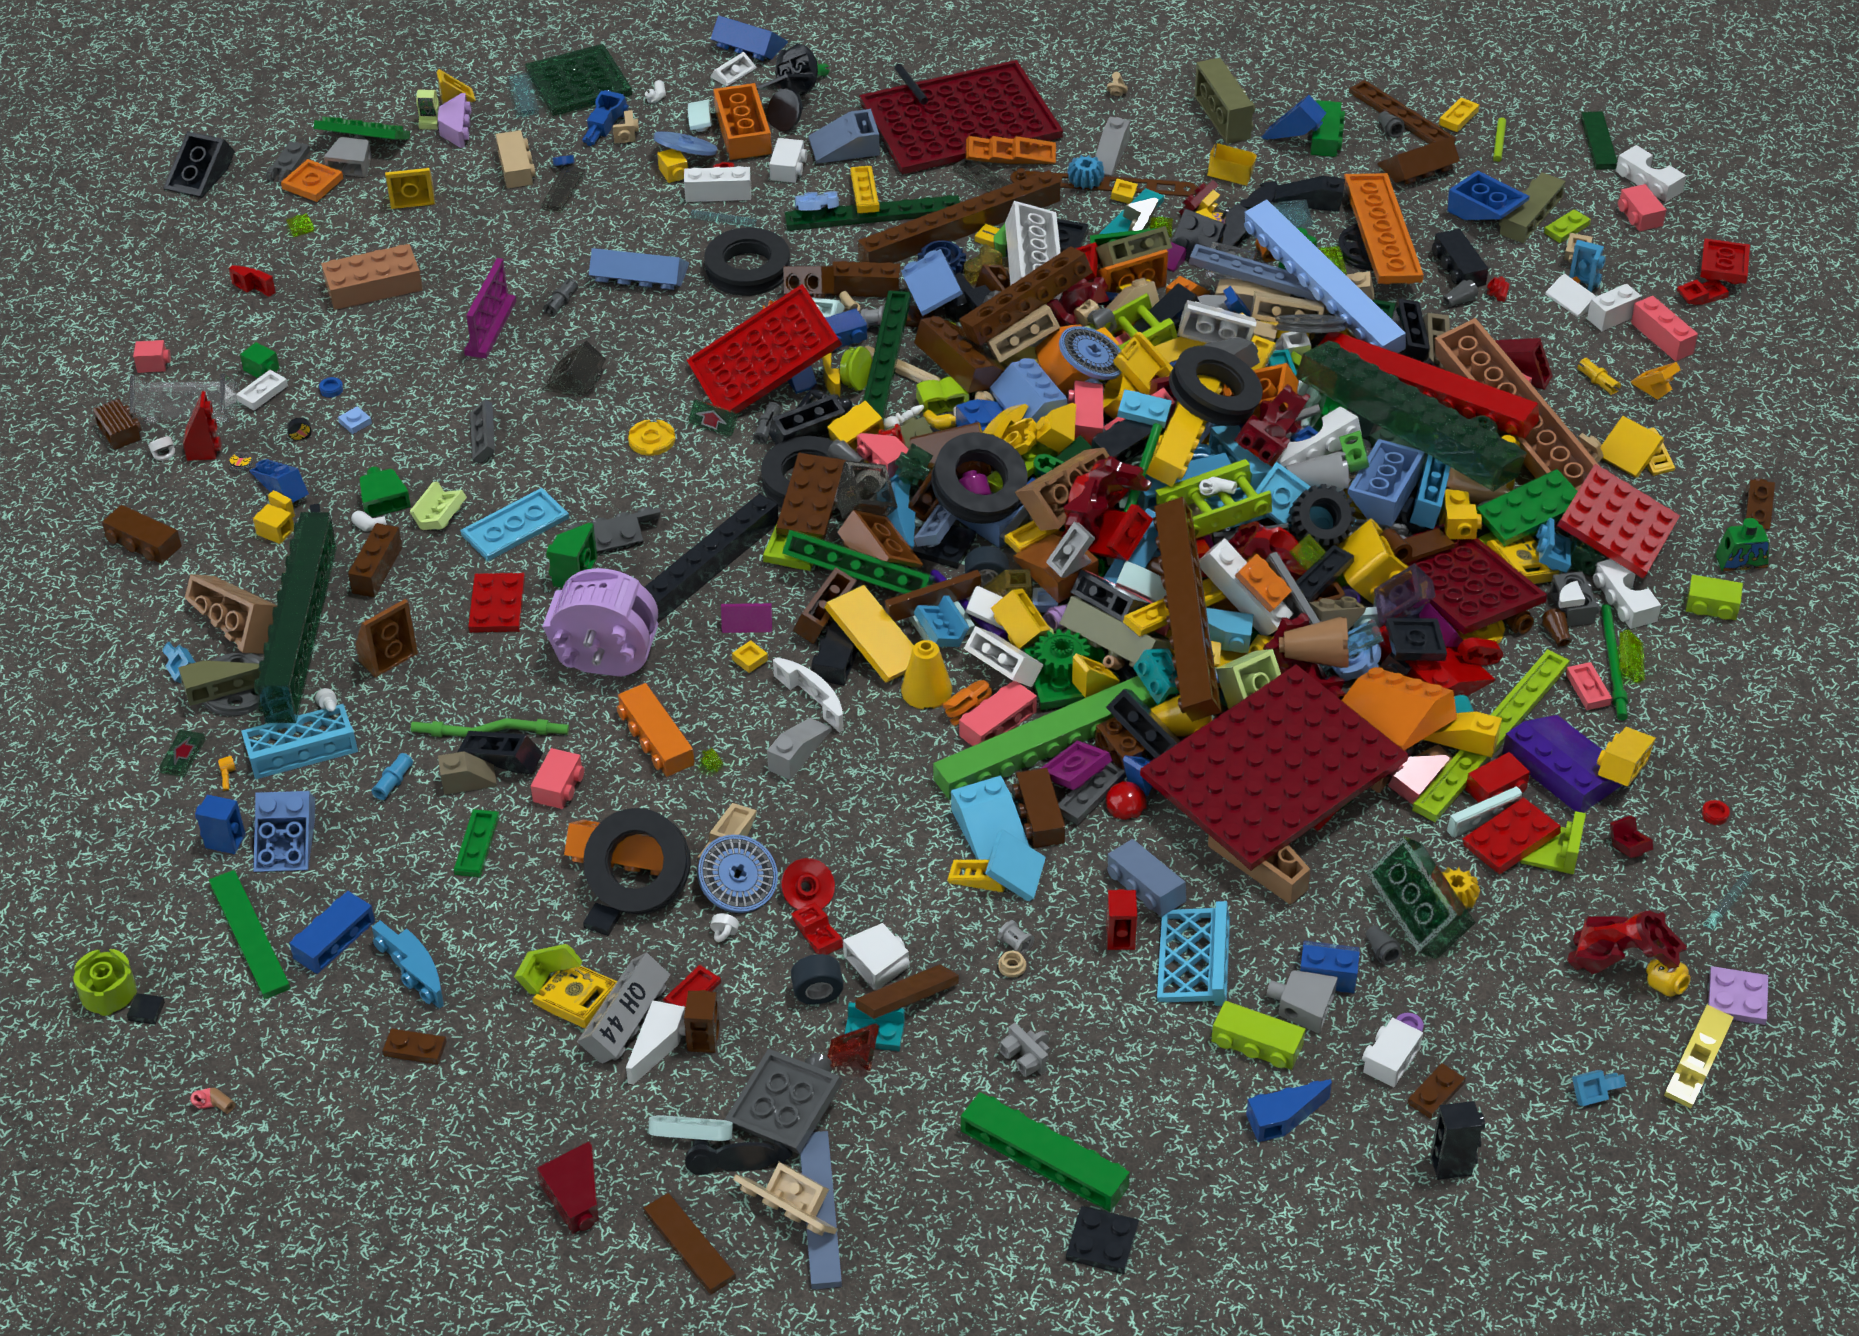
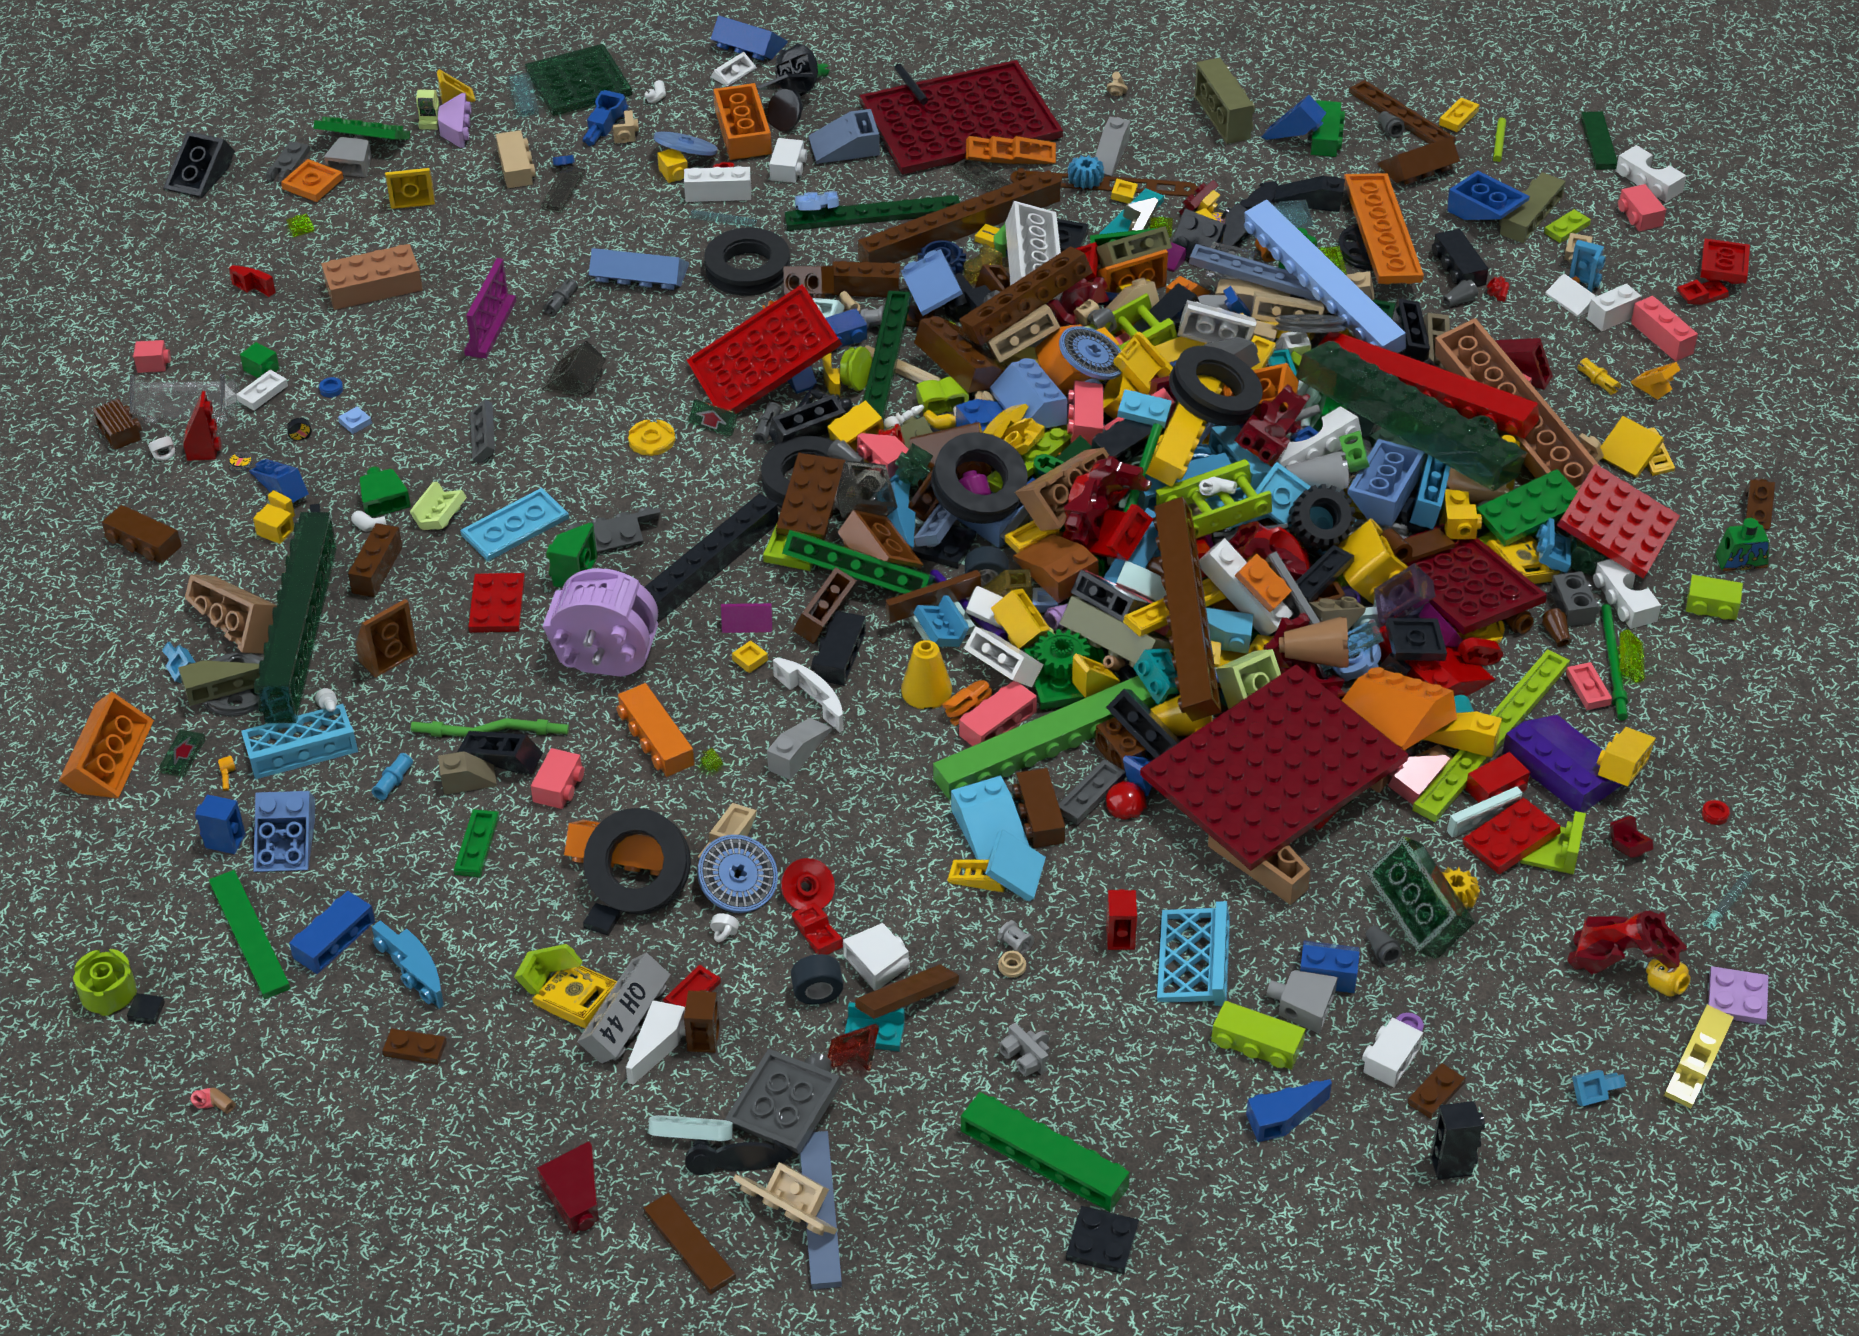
light aqua slope [688,99,712,132] -> none
yellow tile [824,585,914,683] -> none
yellow tile [850,166,879,213] -> none
yellow slope [1036,403,1076,453] -> none
magenta plate [1040,740,1112,790] -> none
light grey slope [1046,522,1095,578] -> none
sand blue brick [1107,839,1186,917] -> none
yellow piece [1207,143,1257,186] -> none
clear neon green plate [1289,534,1326,570] -> none
white tile [1558,581,1585,608] -> none
none -> orange slope [59,691,154,798]

